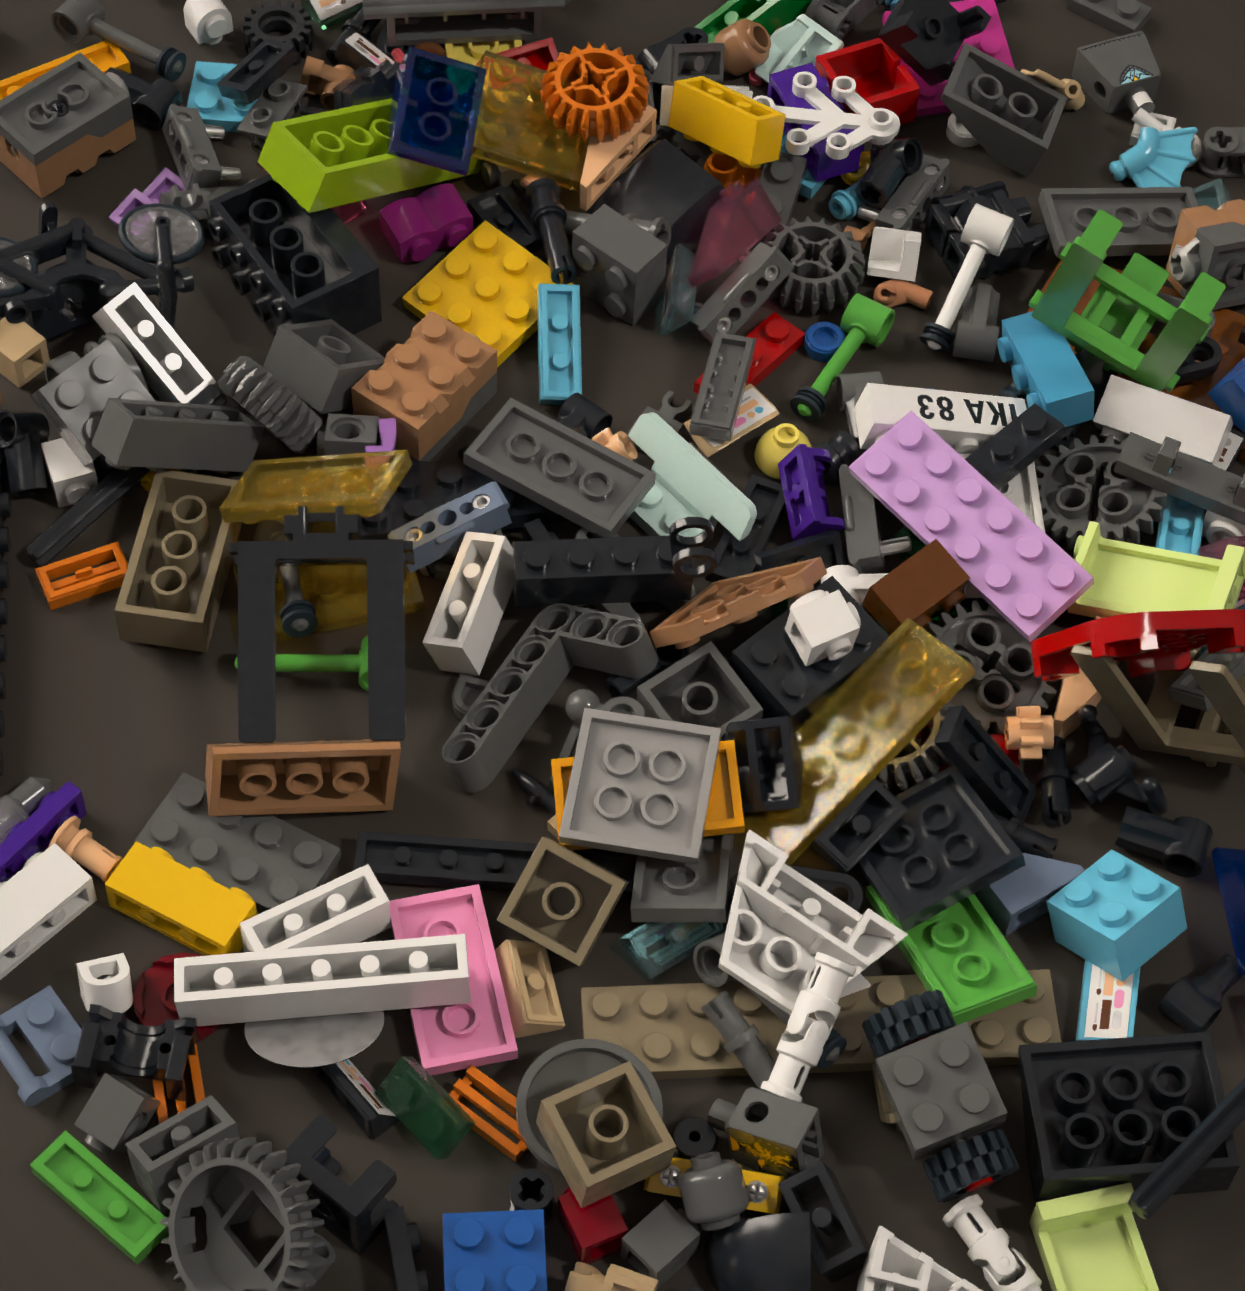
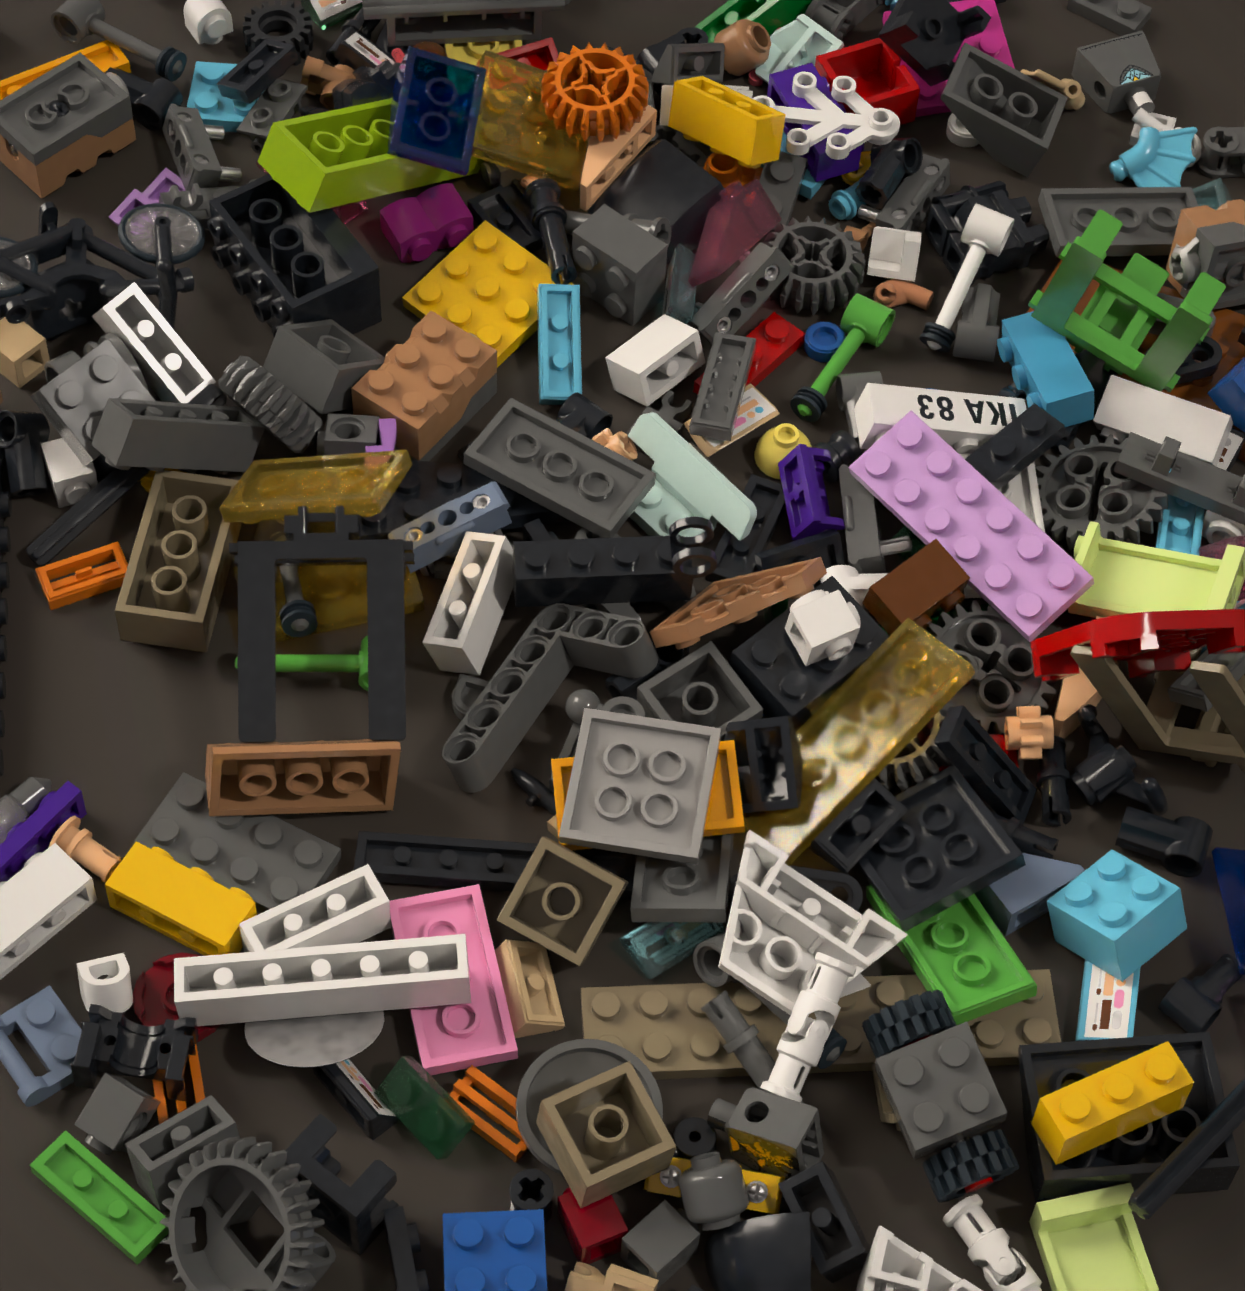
none -> white brick [605,314,706,407]
none -> yellow brick [1031,1041,1194,1165]

